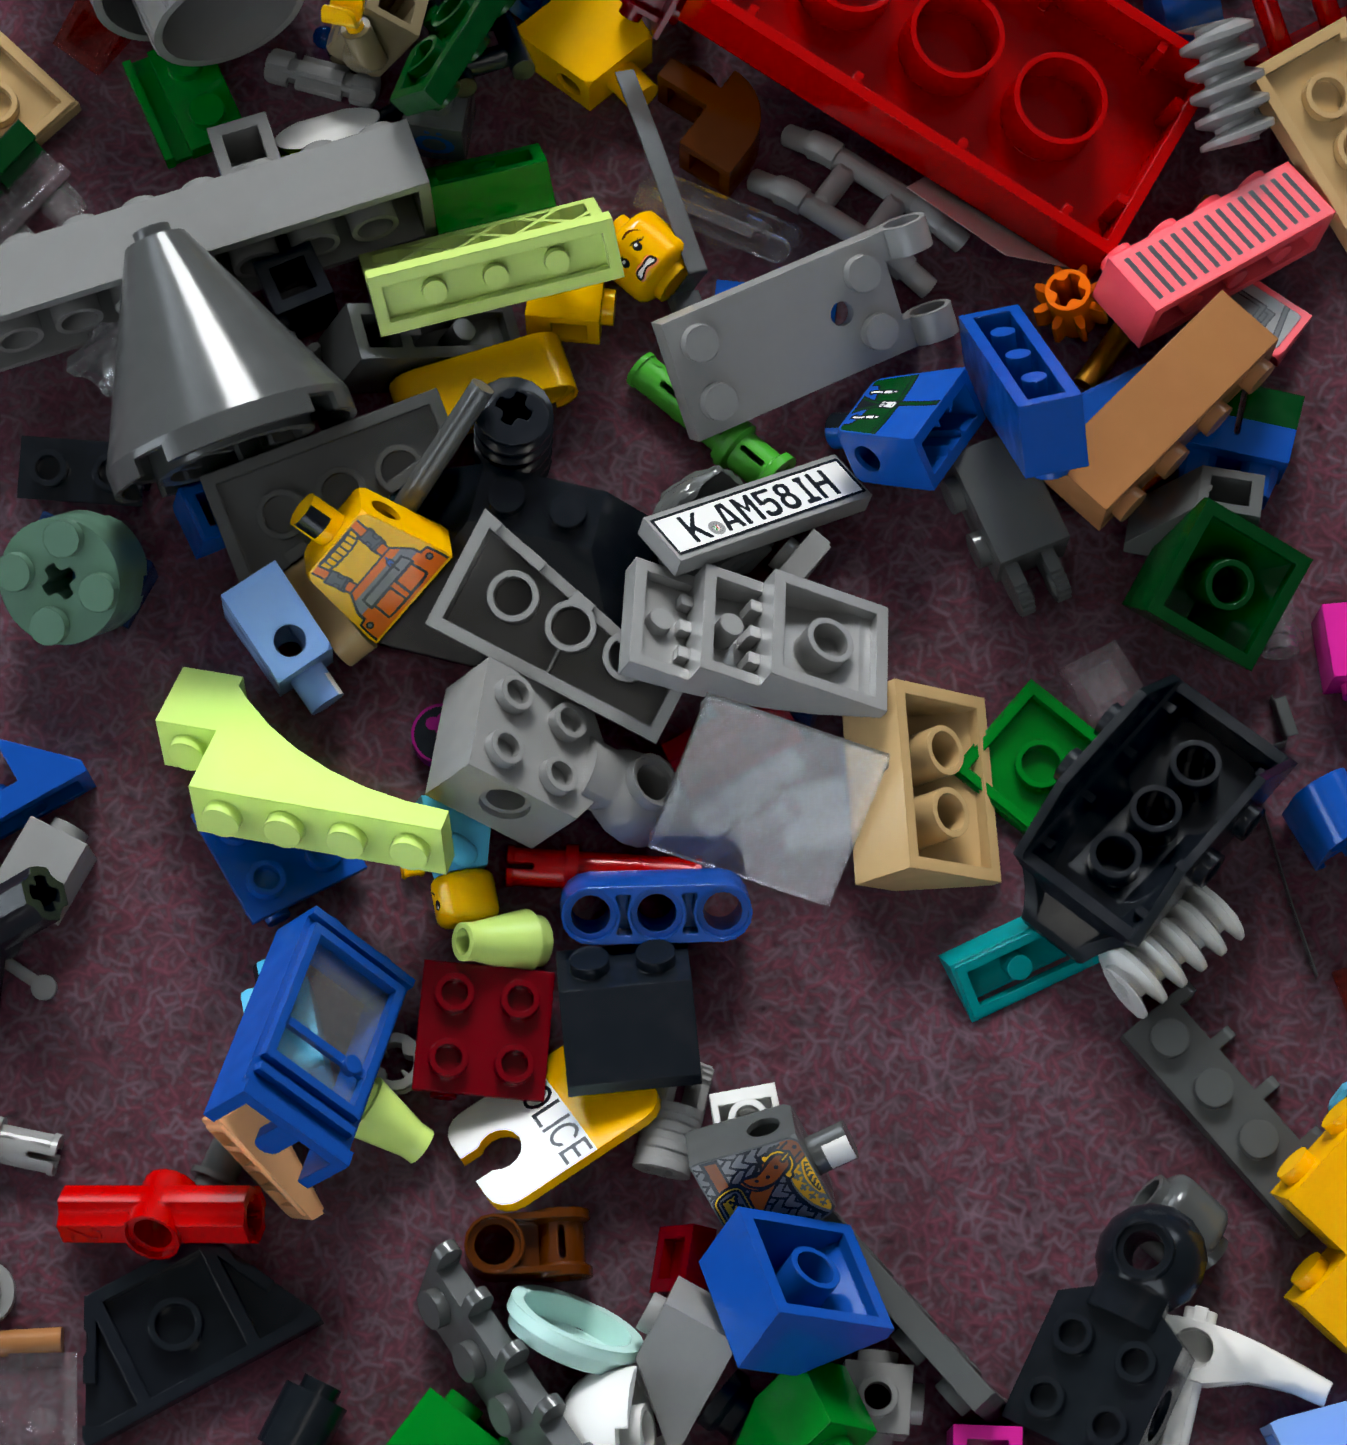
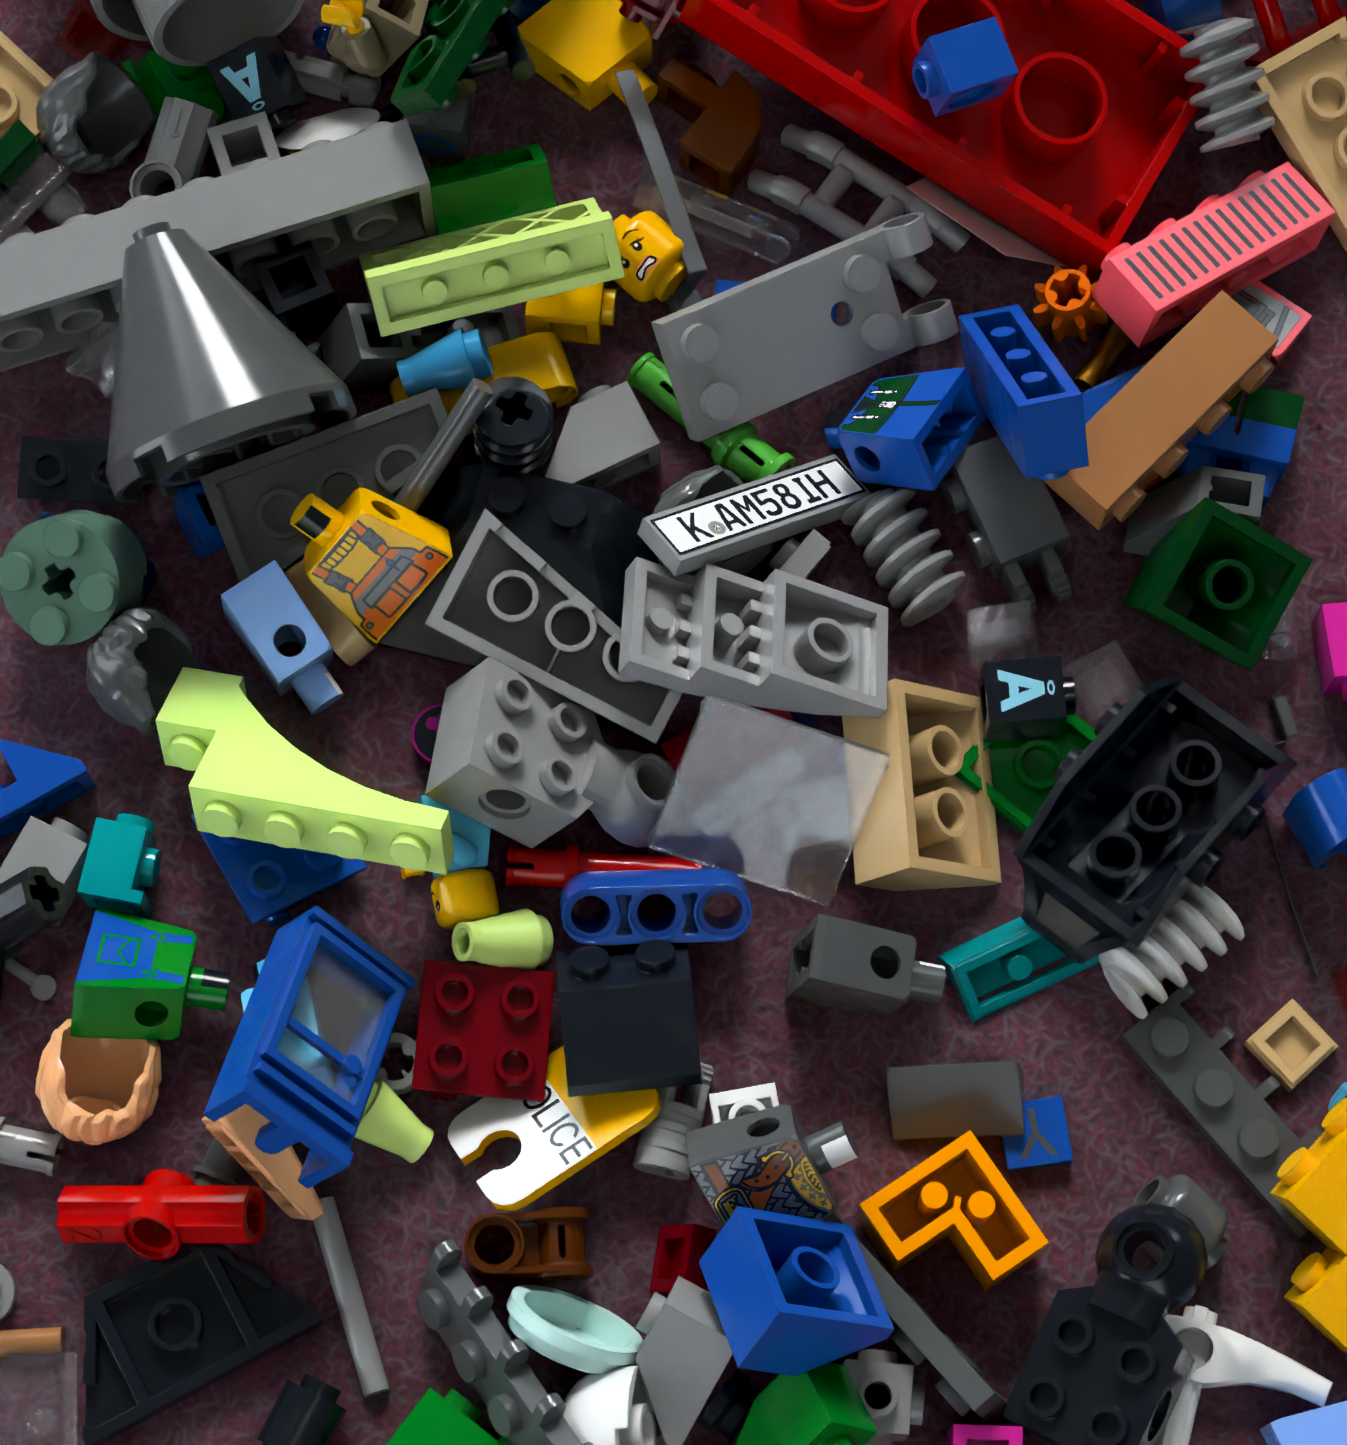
none -> light nougat hair [35,1019,162,1145]
none -> dark grey hair [36,51,157,174]
none -> green torso [70,907,231,1040]
none -> teal brick [77,813,162,918]
none -> dark grey hair [86,606,204,737]
none -> light grey piece [129,96,219,199]
none -> black brick [206,36,309,133]
none -> light grey bar [313,1196,390,1398]
none -> dark azure cone [397,327,494,397]
none -> light grey slope [545,381,661,490]
none -> dark grey torso [784,913,946,1017]
none -> light grey piece [840,488,966,627]
none -> light orange brick [855,1130,1049,1291]
none -> dark grey slope [886,1061,1026,1141]
none -> blue brick [912,16,1019,117]
none -> clear slope [967,600,1042,679]
none -> black brick [978,656,1076,742]
none -> blue tile [1000,1095,1073,1173]
none -> tan tile [1243,998,1338,1092]

